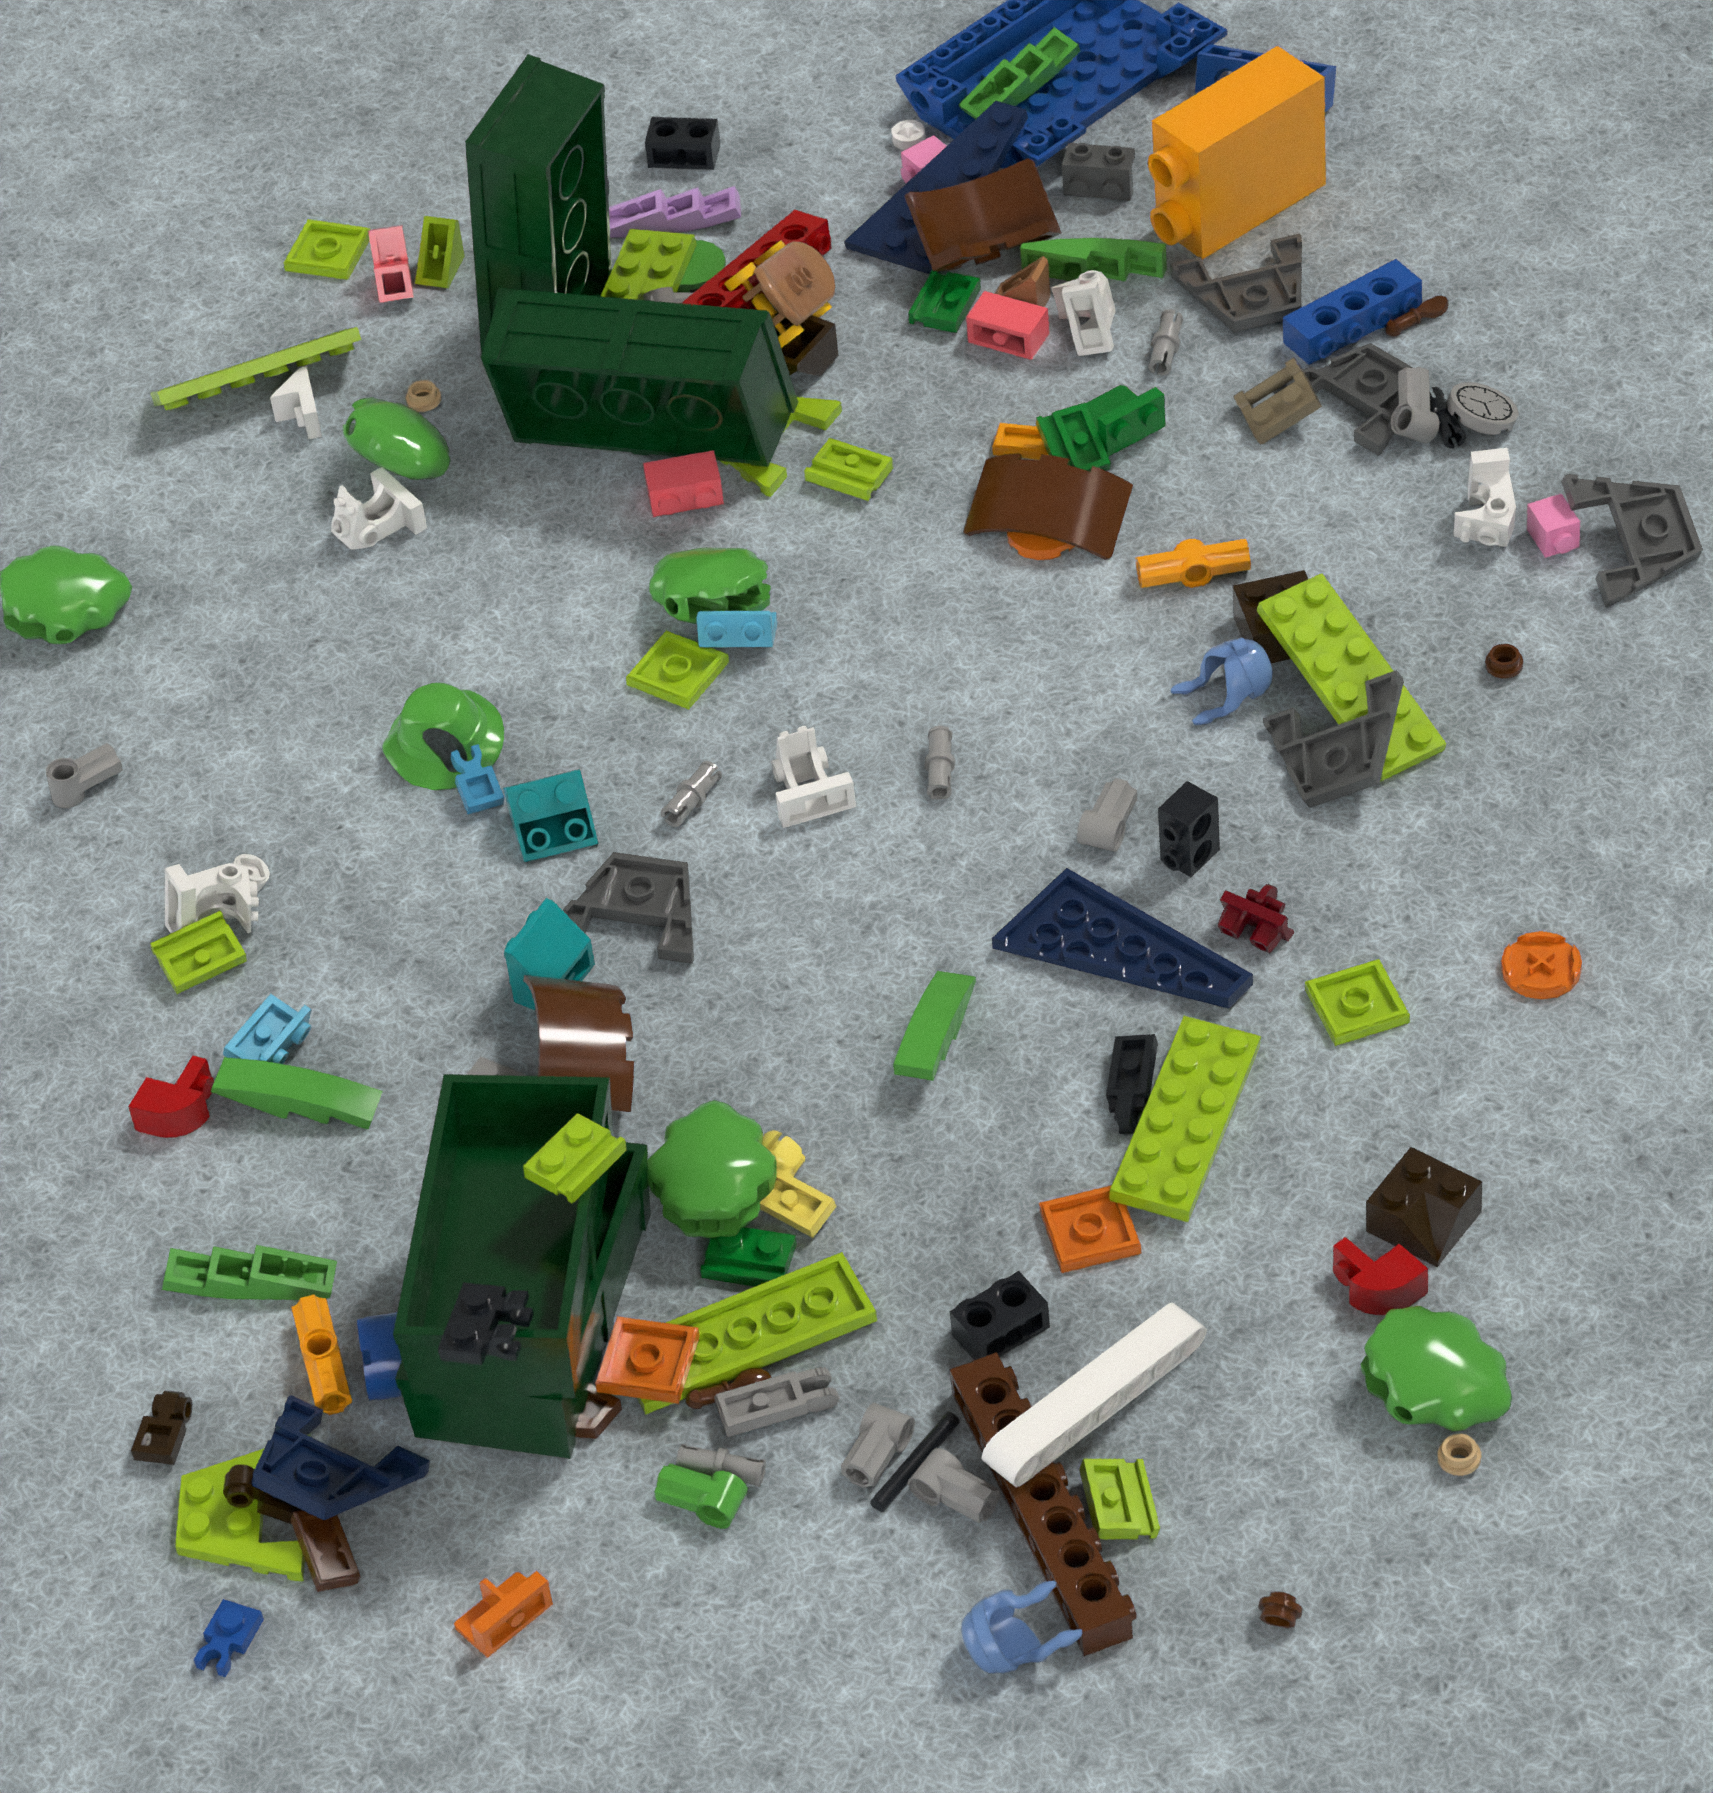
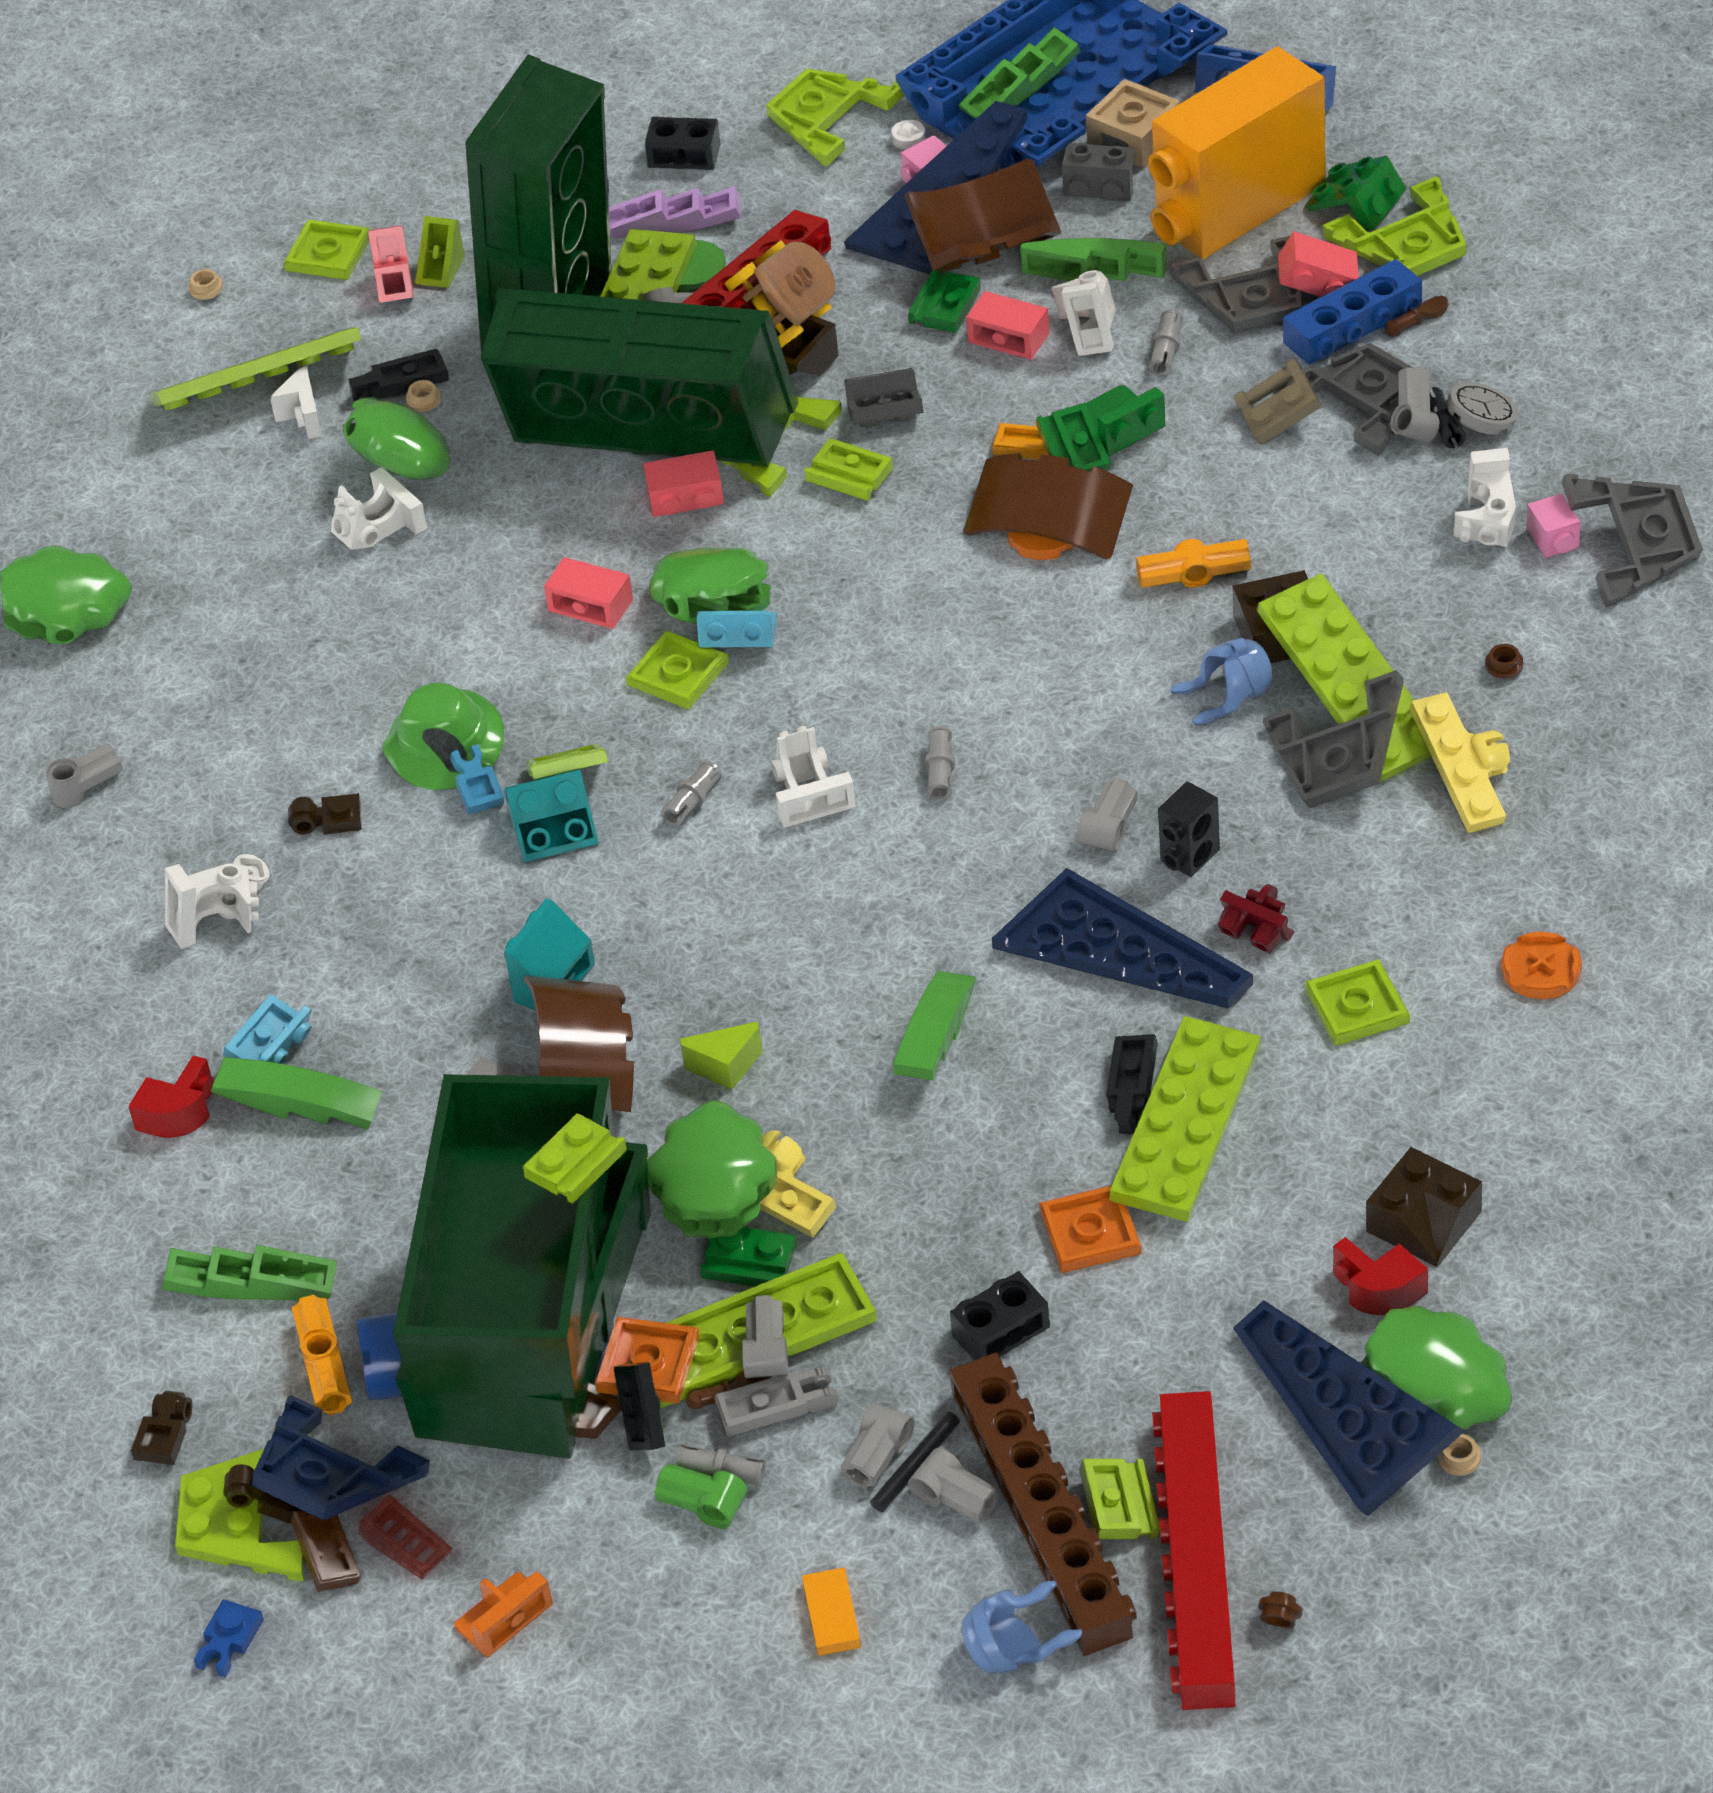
lime plate [150,911,247,994] -> none
black plate [438,1282,534,1365] -> none
dark grey wing [563,852,694,964] -> none
white beam [982,1303,1207,1487] -> none
medium nougat slope [994,256,1050,307] -> none
none -> tan plate [188,269,223,300]
none -> dark brown plate [288,793,362,835]
none -> black hinge [349,349,449,402]
none -> clear red slope [358,1494,452,1580]
none -> lime tile [526,743,608,780]
none -> coral brick [544,557,633,629]
none -> black plate [613,1362,666,1450]
none -> lime slope [679,1021,763,1090]
none -> light grey piece [742,1295,788,1378]
none -> lime wing [766,68,905,167]
none -> light orange tile [802,1567,861,1656]
none -> dark grey bracket [844,368,924,427]
none -> tan panel [1086,79,1180,169]
none -> red brick [1152,1391,1236,1710]
none -> dark blue wing [1233,1300,1465,1516]
none -> coral brick [1278,231,1359,297]
none -> green bracket [1305,155,1407,231]
none -> lime wing [1322,176,1466,276]
none -> light yellow plate [1409,692,1510,833]

